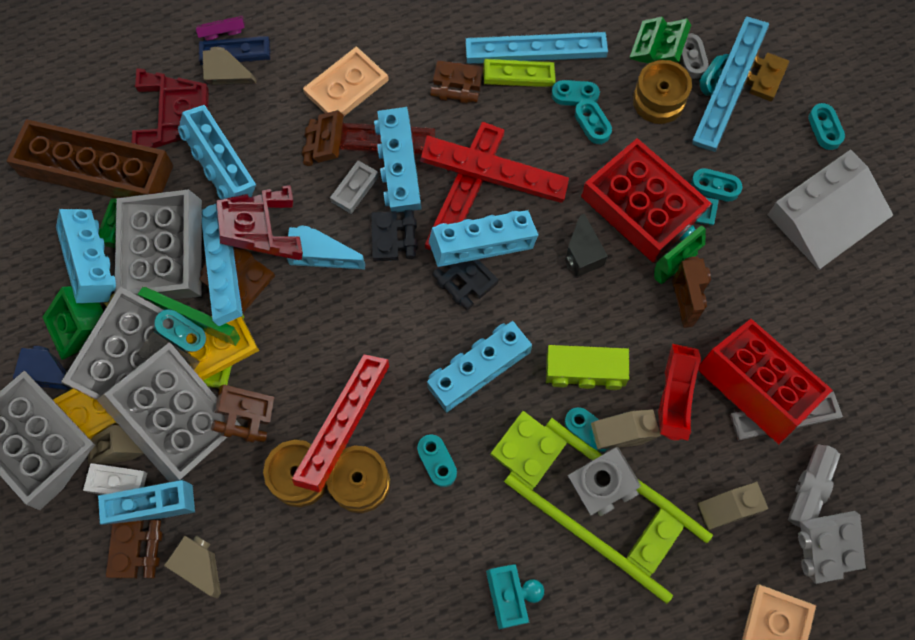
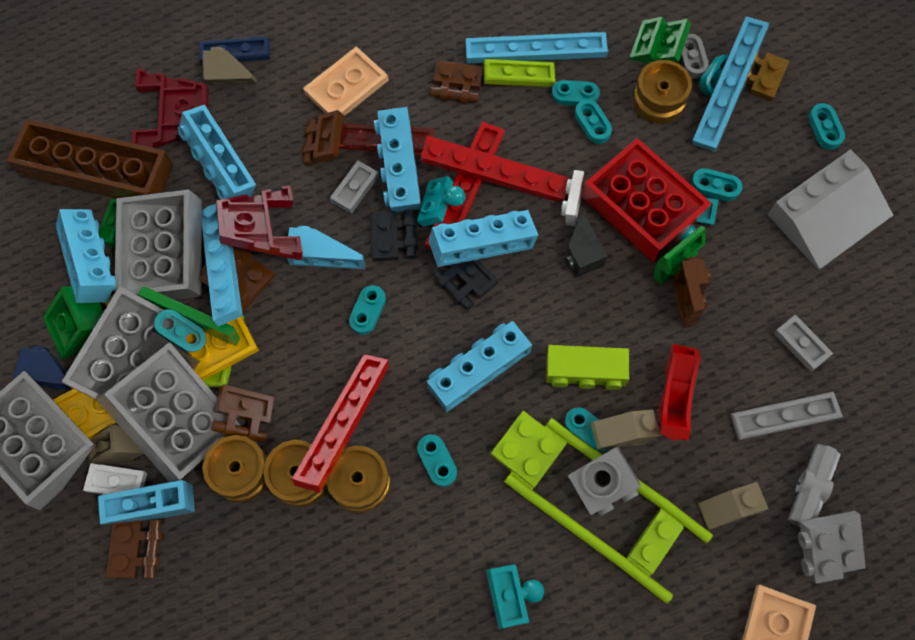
dark tan slope [164,535,221,598] -> none
magenta plate [196,16,245,40] -> none
red slope [698,319,833,444] -> none
none -> pearl gold wheel [202,435,267,503]
none -> teal plate [349,285,386,335]
none -> teal plate [417,176,465,227]
none -> white plate [561,170,584,227]
none -> light grey plate [774,315,833,372]

